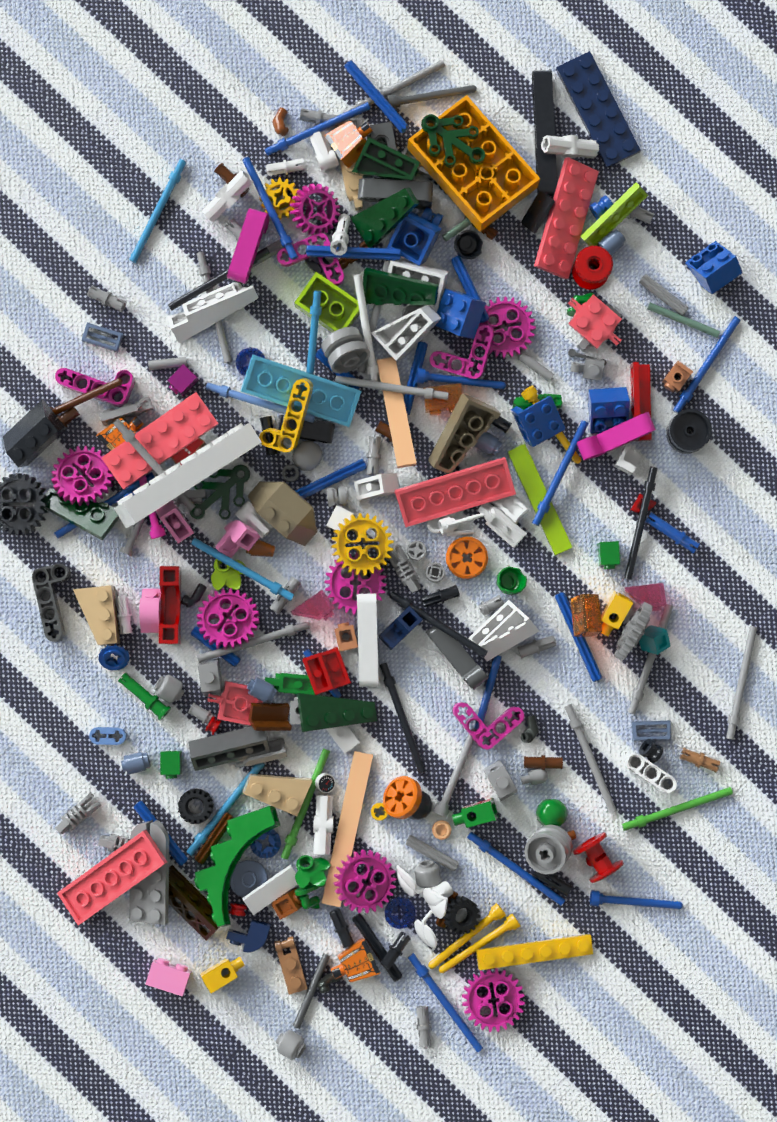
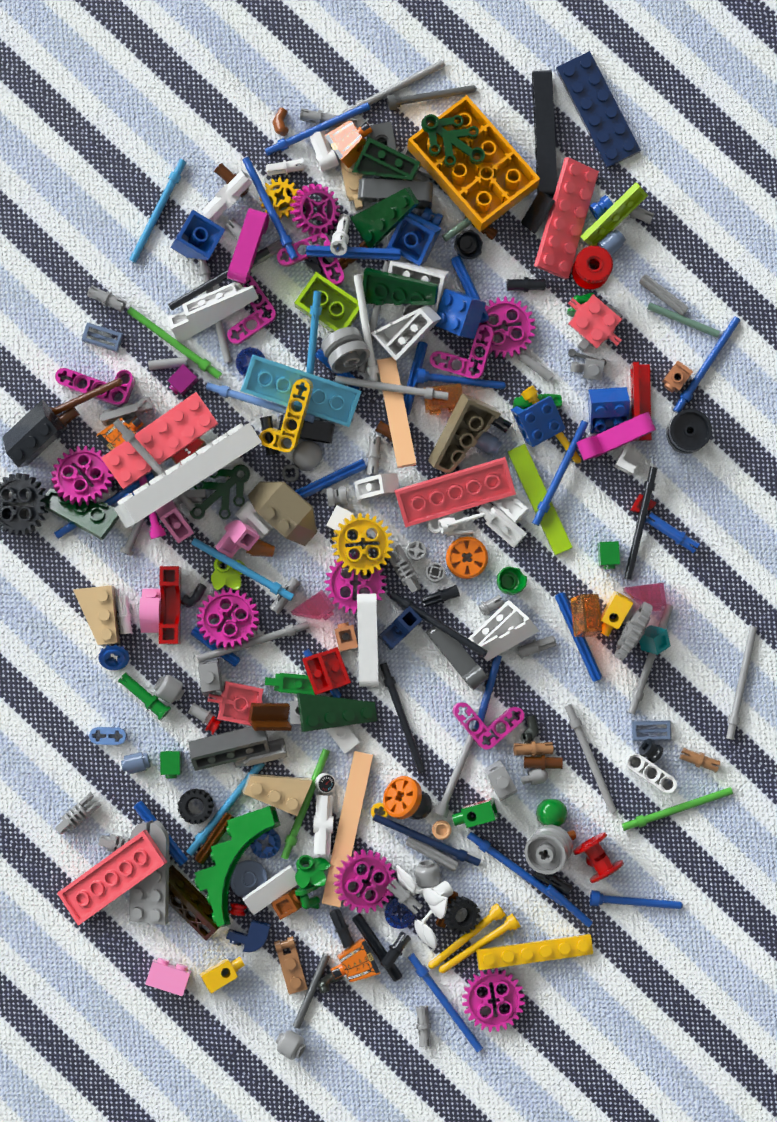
dark grey beam [32,564,71,642] -> none
sand blue brick [246,677,277,703] -> none
blue axle [344,60,409,133] -> none
white piece [541,135,599,158] -> none
blue slope [685,241,743,294] -> none
none -> bright green bar [127,307,222,379]
none -> blue slope [170,210,226,260]
none -> dark pink beam [227,275,276,345]
none -> dark blue bar [372,813,481,867]
none -> light grey pin [386,879,423,915]
none -> black pin [506,277,546,292]
none -> medium nougat pin [513,741,553,757]
none -> blue bar [546,885,593,927]

